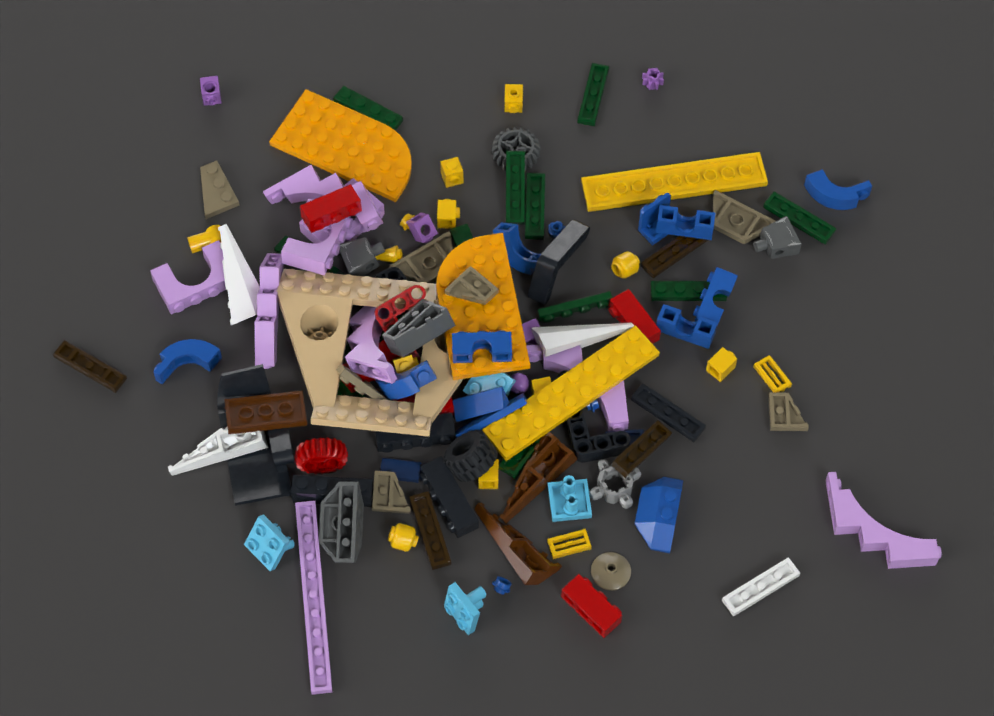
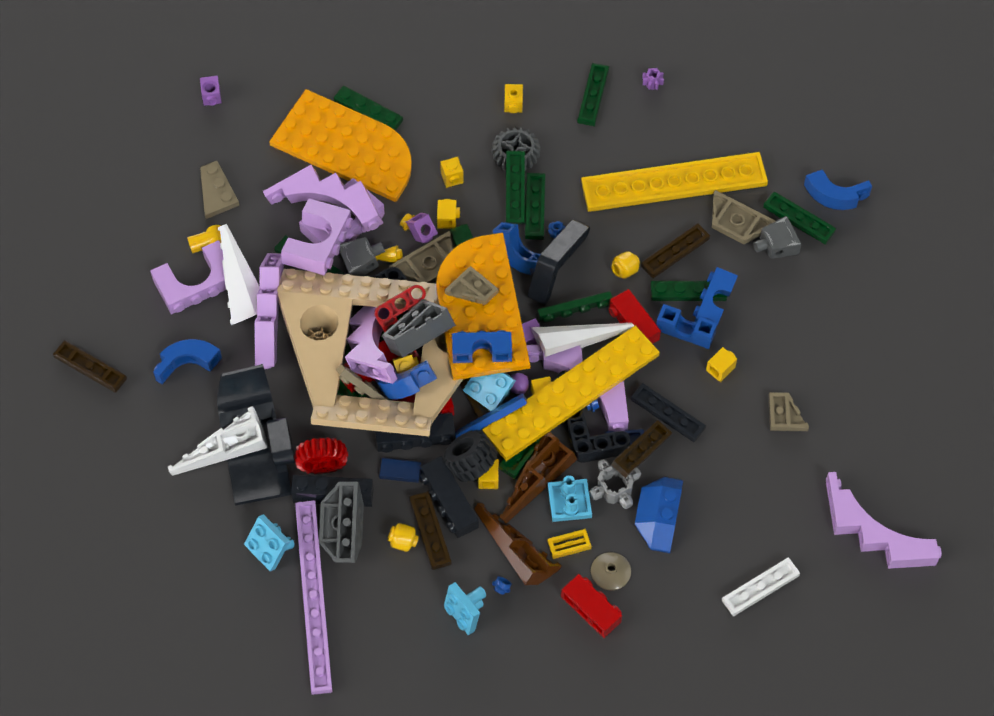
reddish brown tile [224,390,307,435] -> none
red brick [300,184,362,233] -> none
dark tan wing [372,471,411,514] -> none
blue slope [453,386,510,422] -> none
blue bracket [638,193,671,245] -> none
blue arch [656,205,715,240] -> none
yellow tile [753,355,792,393] -> none

